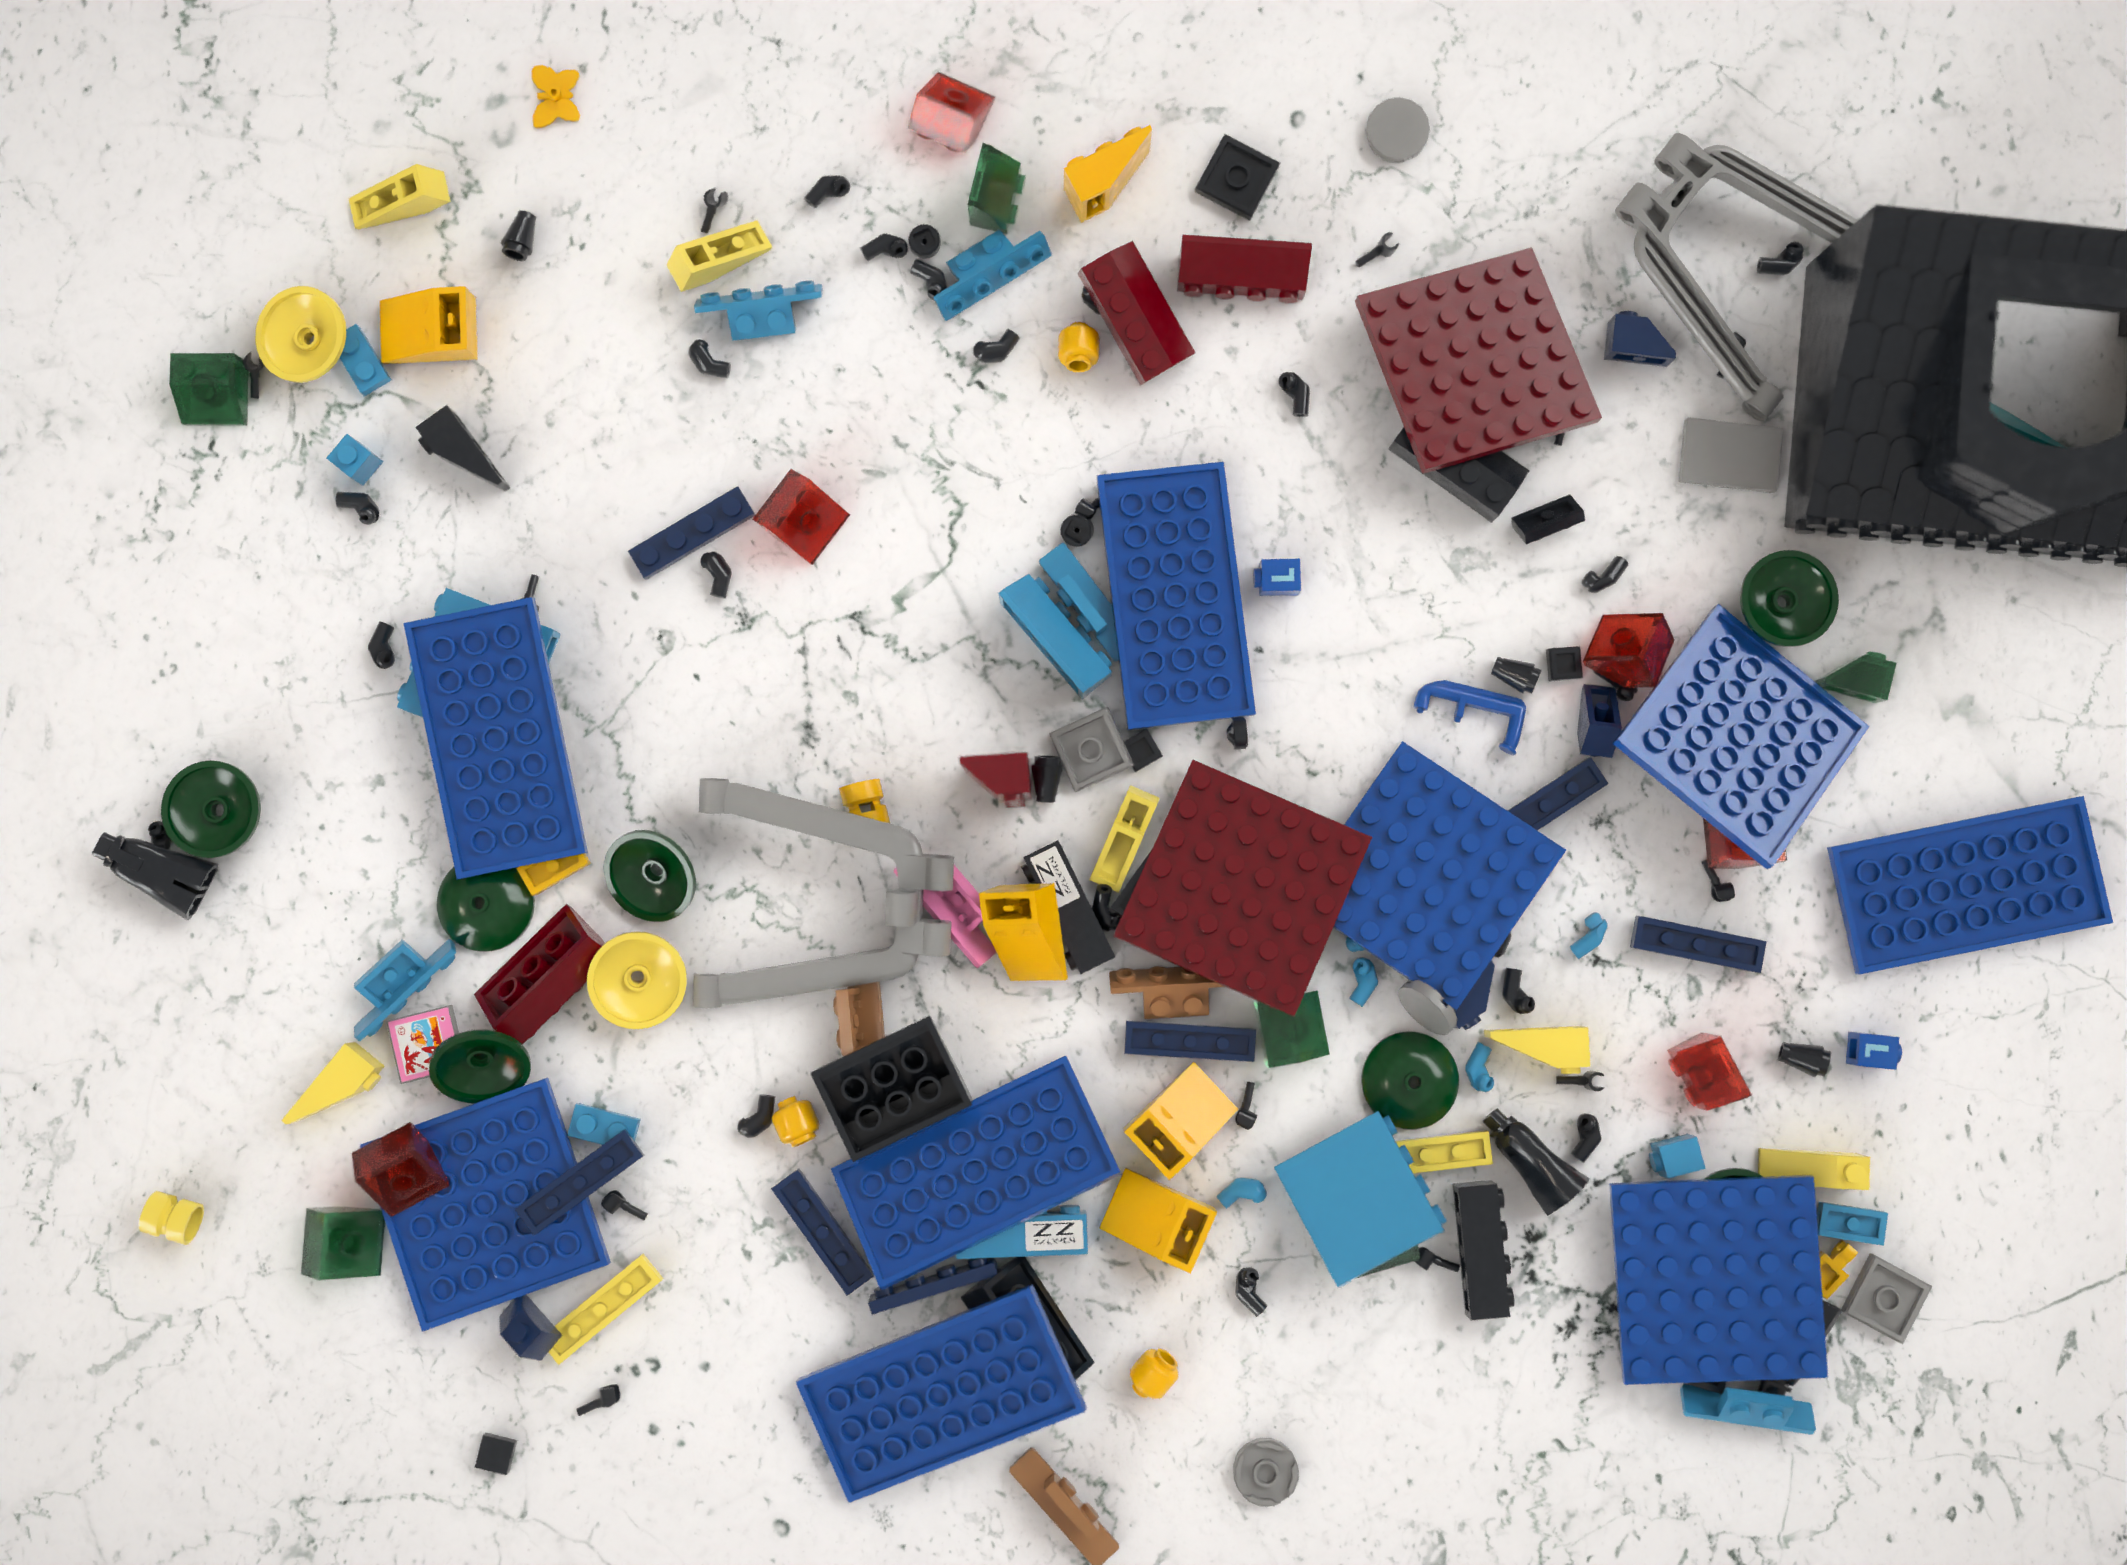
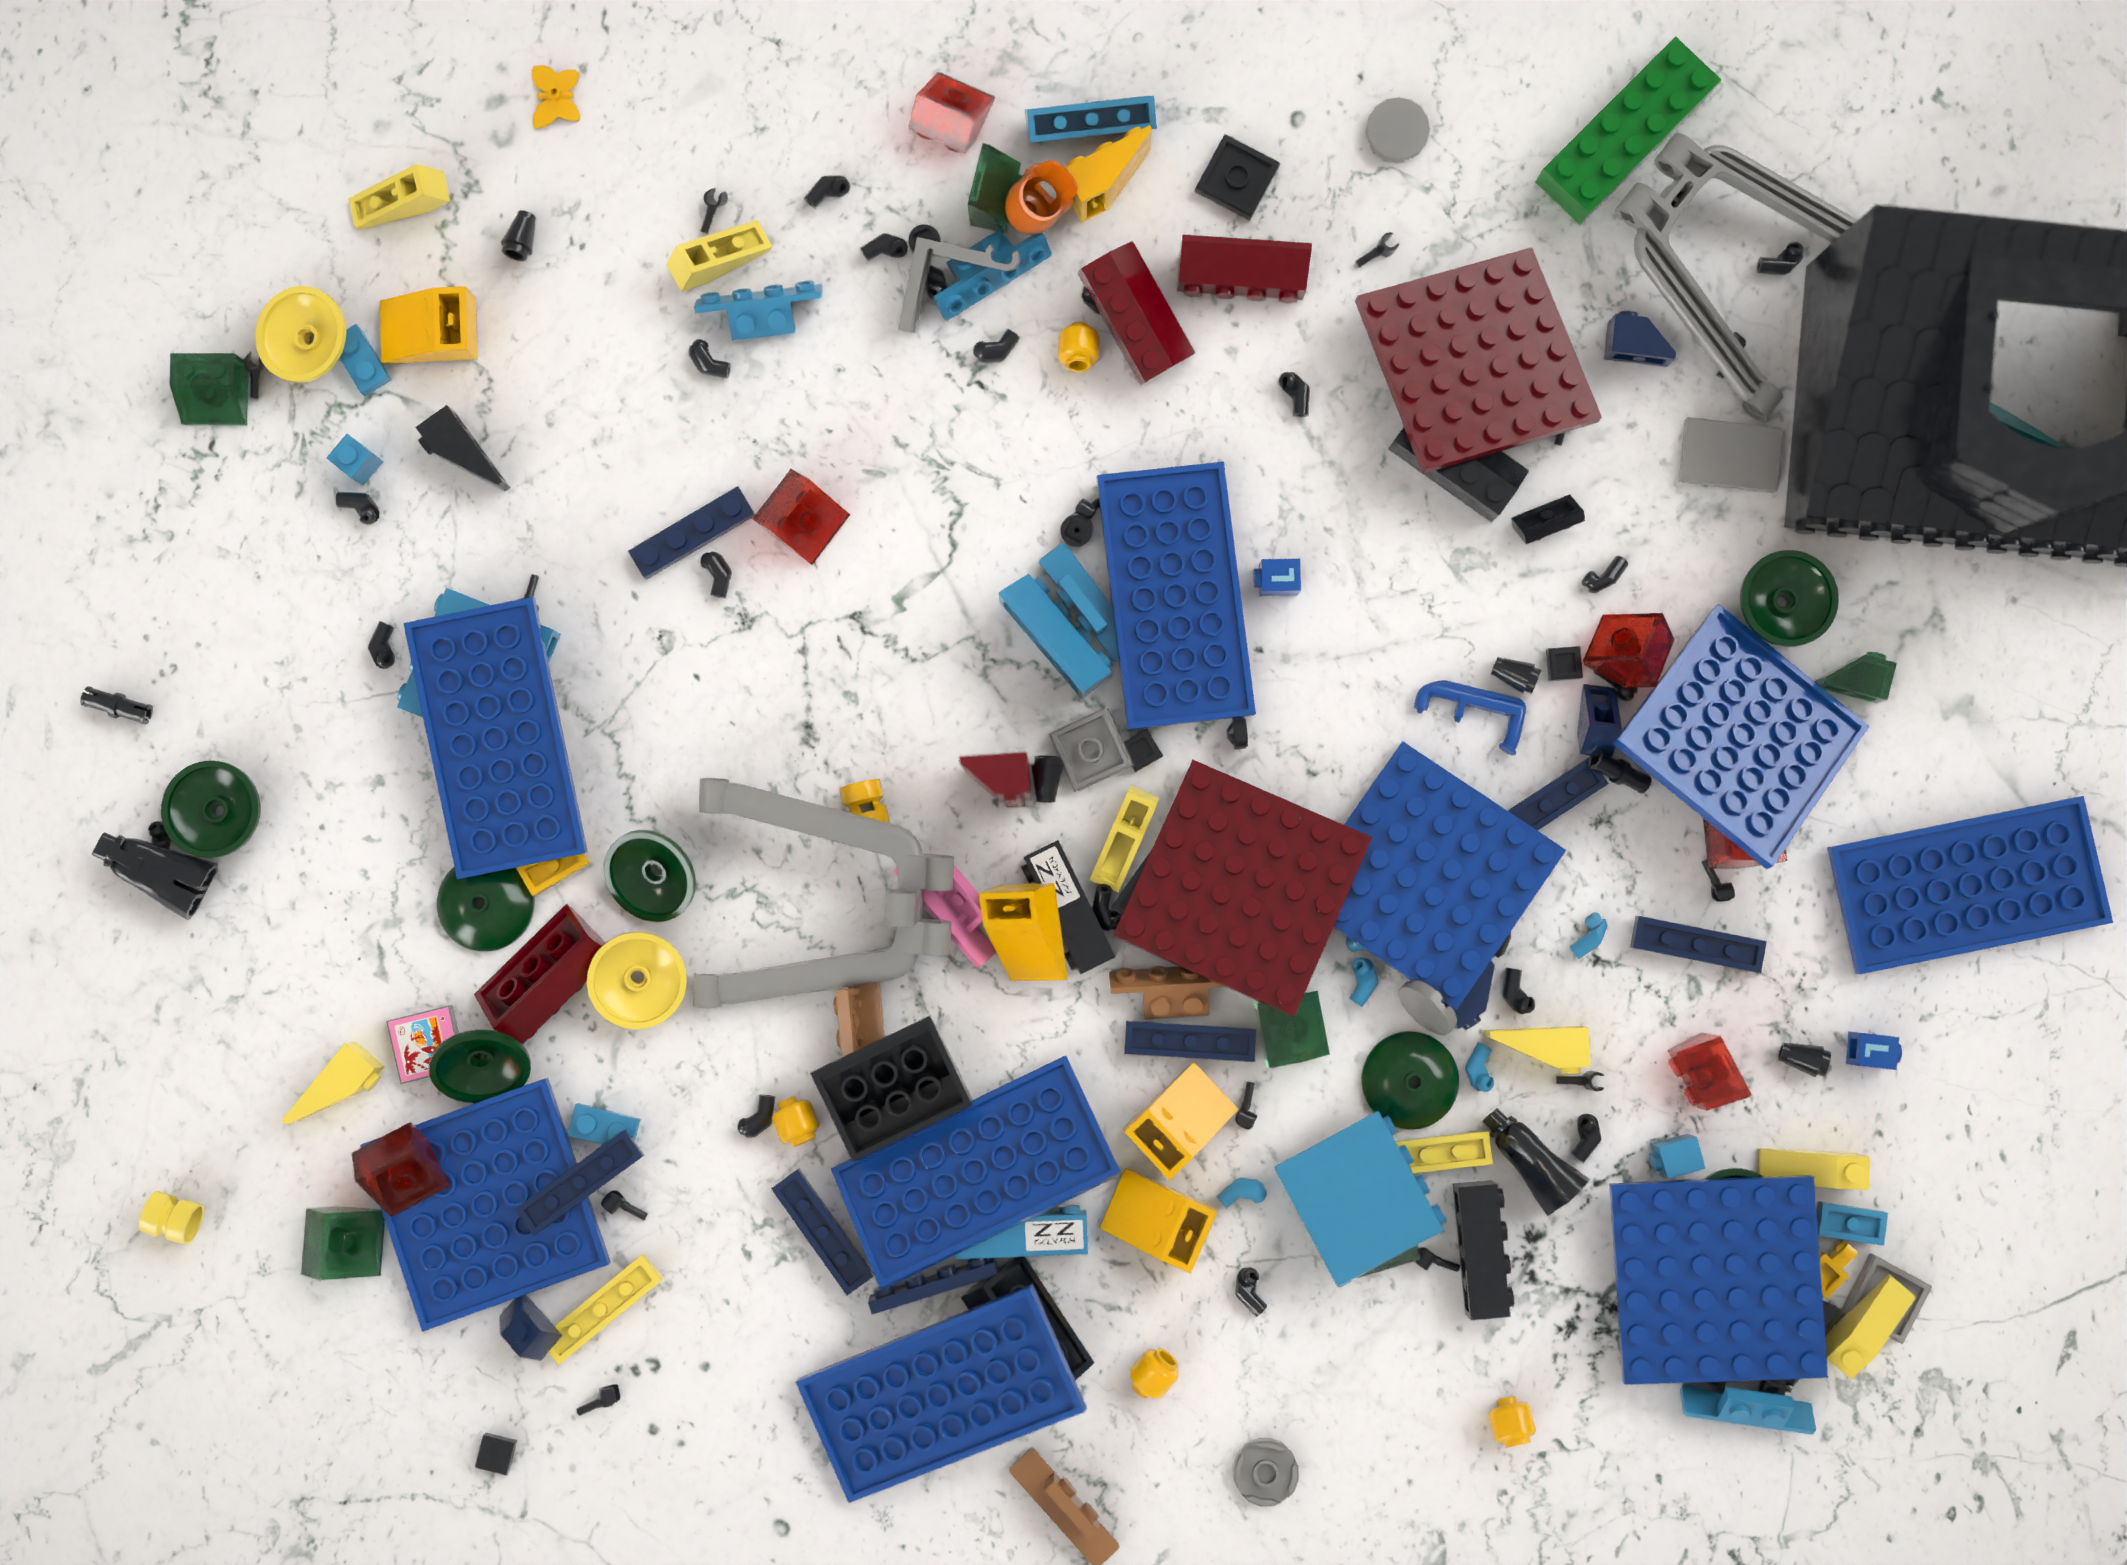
dark azure bracket [354,939,456,1042] -> none
none -> black pin [80,686,153,725]
none -> light grey hinge [898,237,1020,333]
none -> orange piece [1005,160,1078,235]
none -> dark azure brick [1025,96,1157,143]
none -> yellow head [1488,1396,1536,1448]
none -> green brick [1535,36,1721,225]
none -> black pin [1588,750,1652,794]
none -> light yellow slope [1825,1274,1916,1380]

